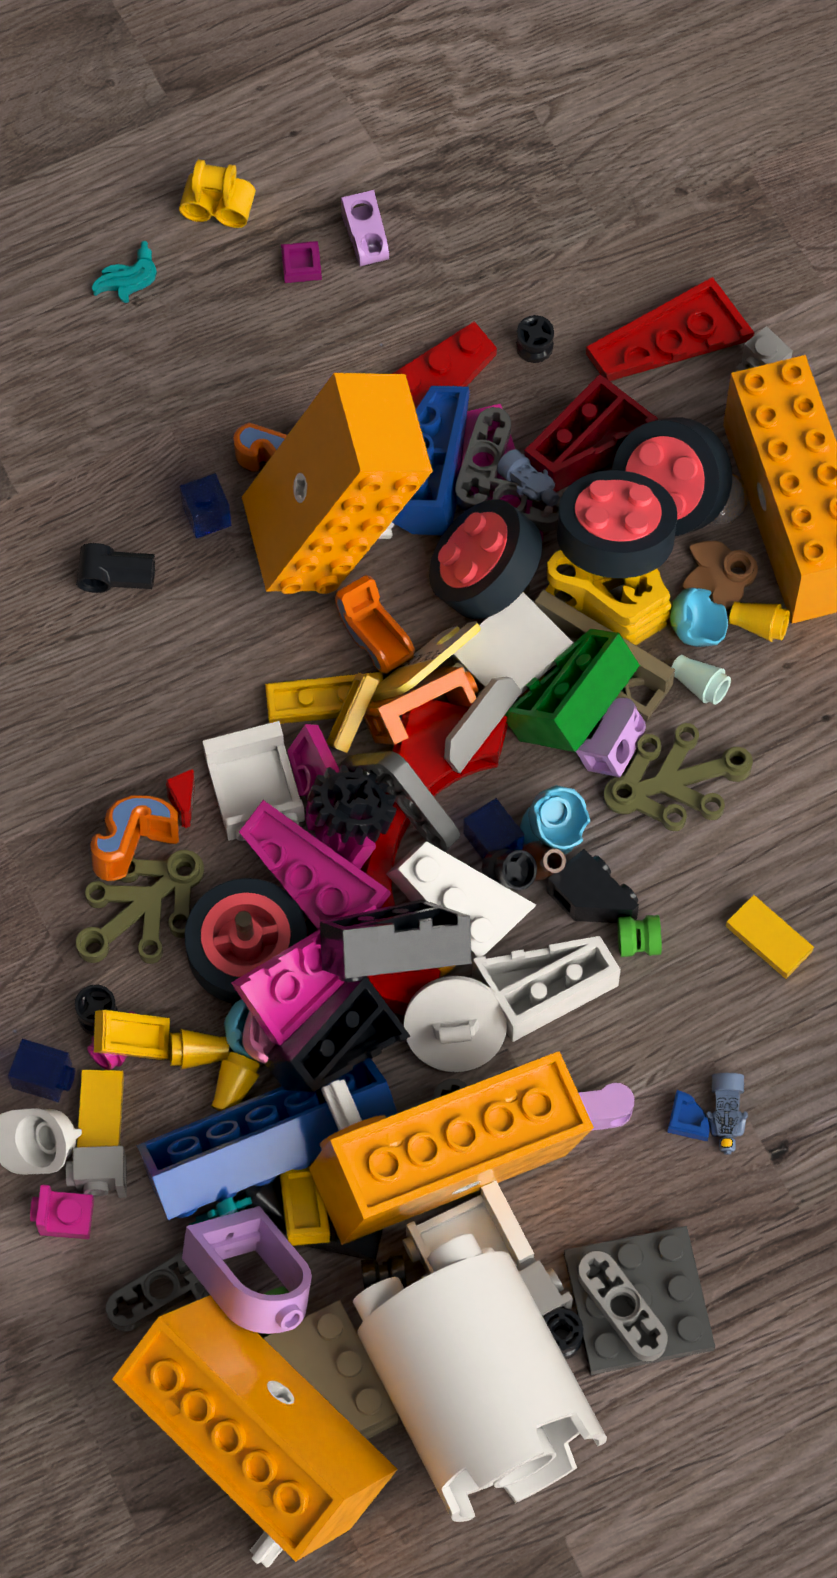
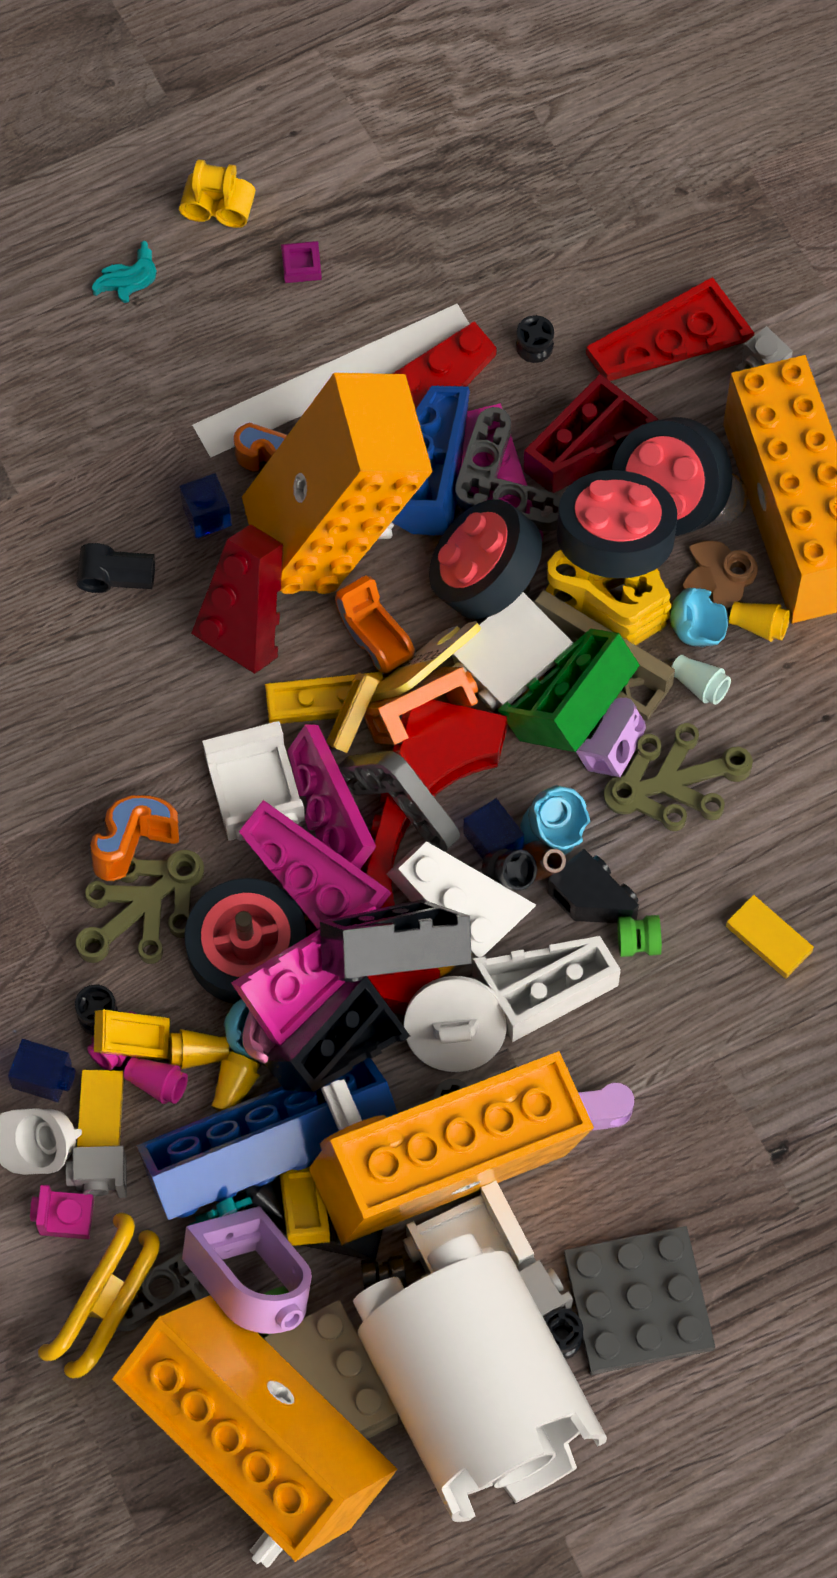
red slope [166,769,195,828] -> none
black gear [307,765,397,845] -> none
lavender leg [341,190,389,266] -> none
light grey piece [444,677,522,773] -> none
sand blue piece [497,449,559,507] -> none
light grey beam [578,1251,668,1361] -> none
blue tile [667,1090,709,1142] -> none
sand blue piece [707,1073,748,1155] -> none
none -> yellow piece [38,1212,160,1378]
none -> dark pink cone [124,1057,188,1104]
none -> dark red wedge [191,524,283,674]
none -> white sticker [192,304,469,458]

